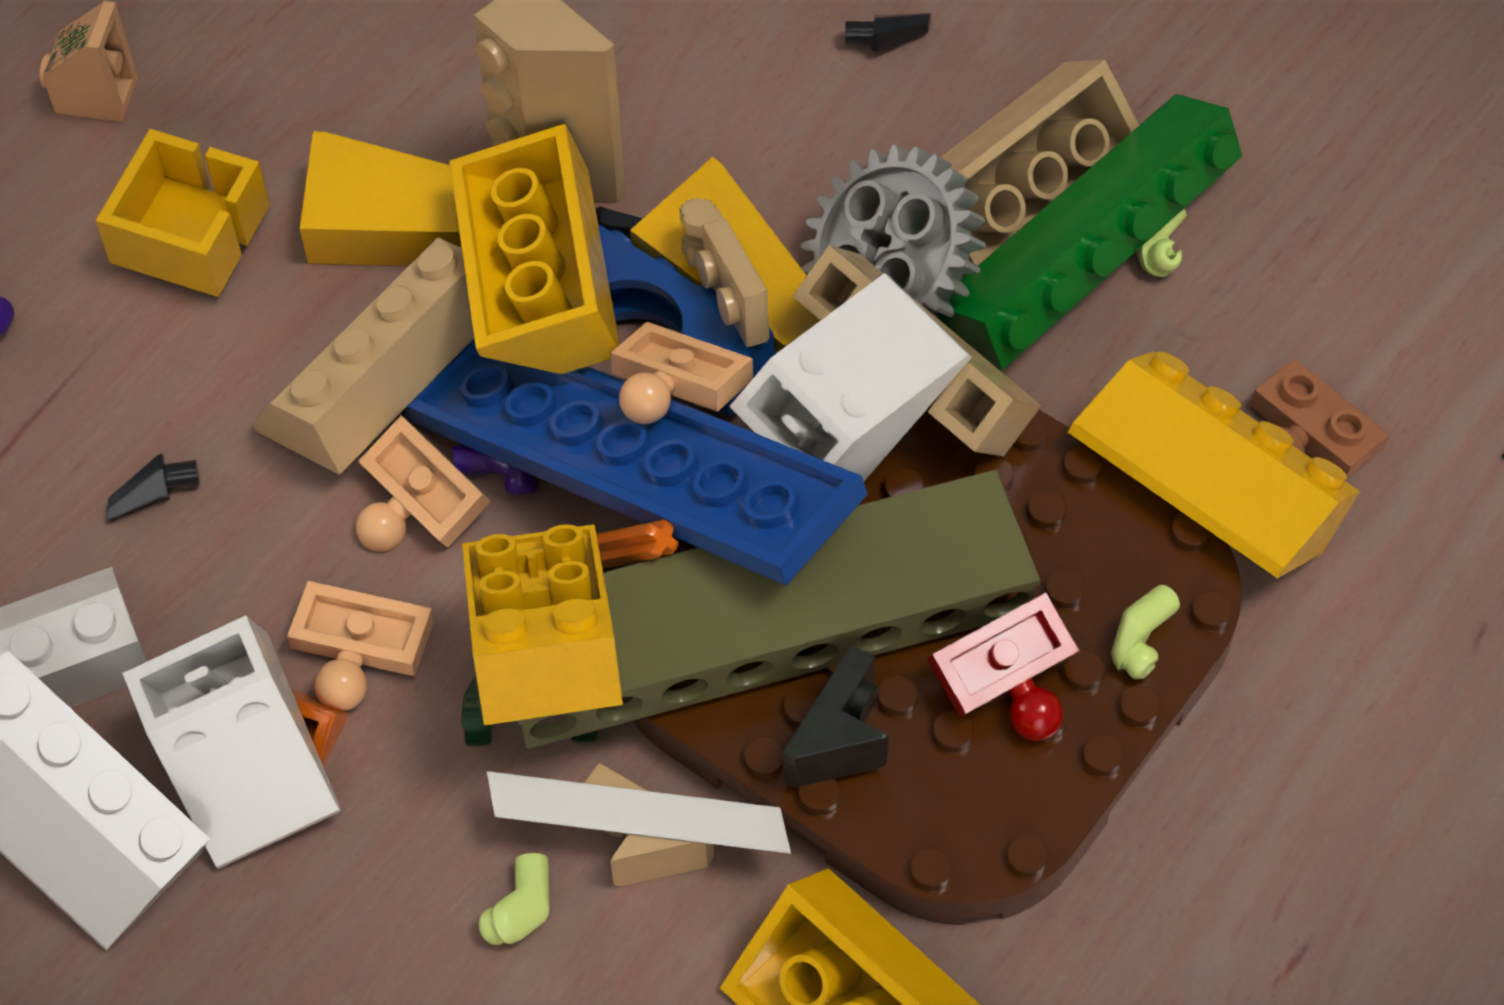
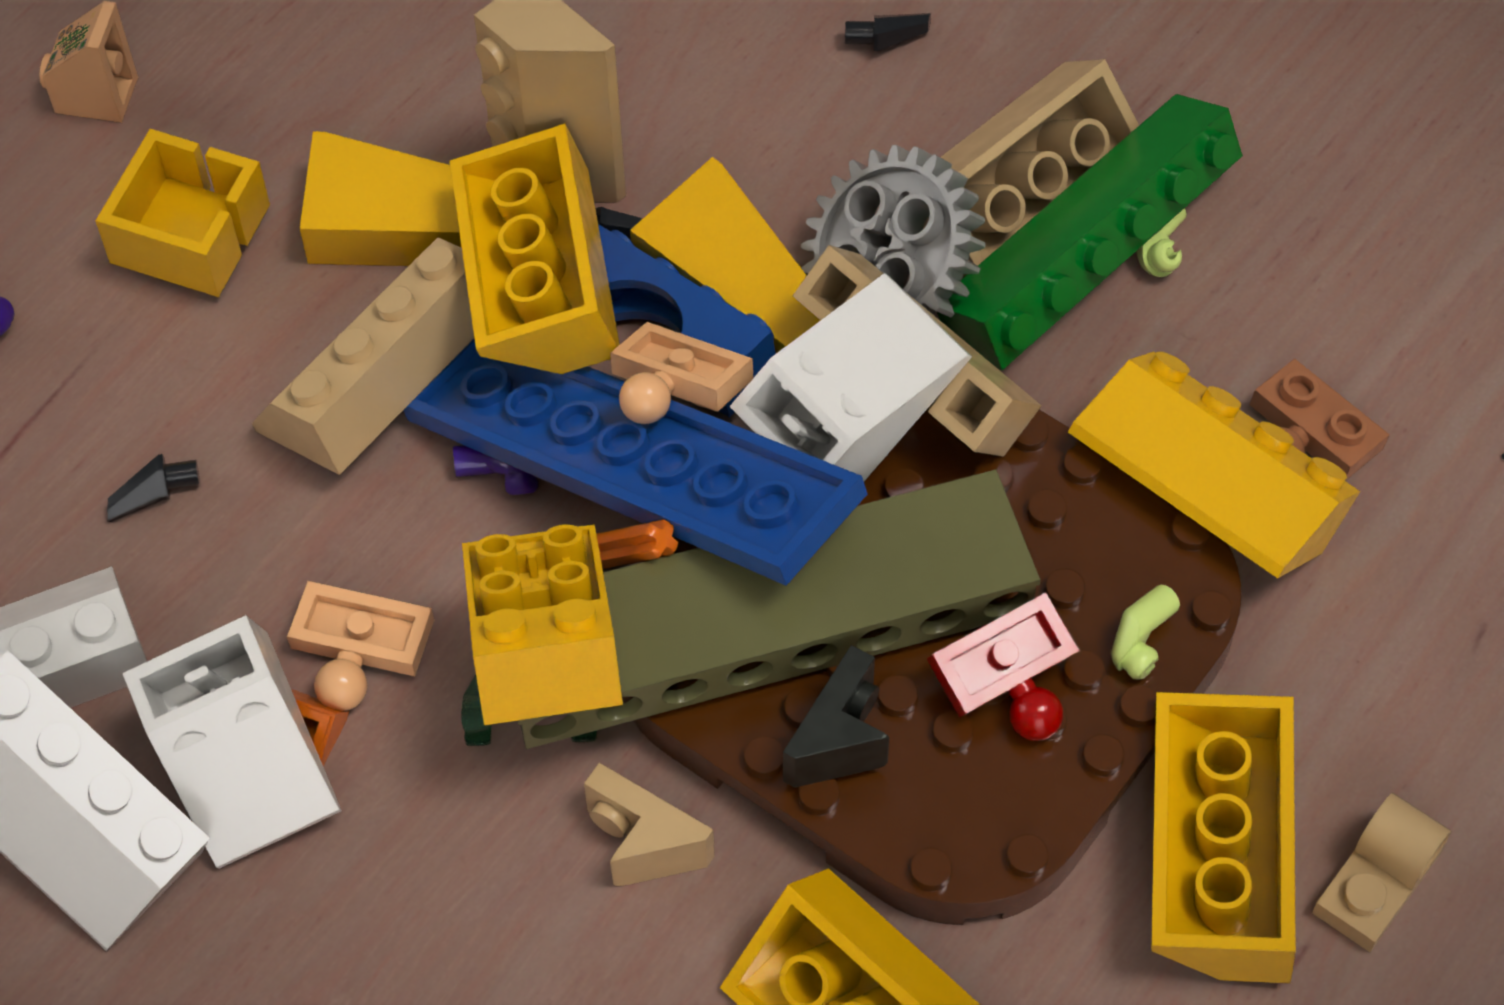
light nougat plate [355,415,492,552] -> none
yellowish green arm [478,853,550,945] -> none
white sticker [487,771,791,854] -> none
tan hinge [679,197,769,347] -> none
none -> yellow slope [1151,692,1296,983]
none -> tan plate [1312,793,1452,952]

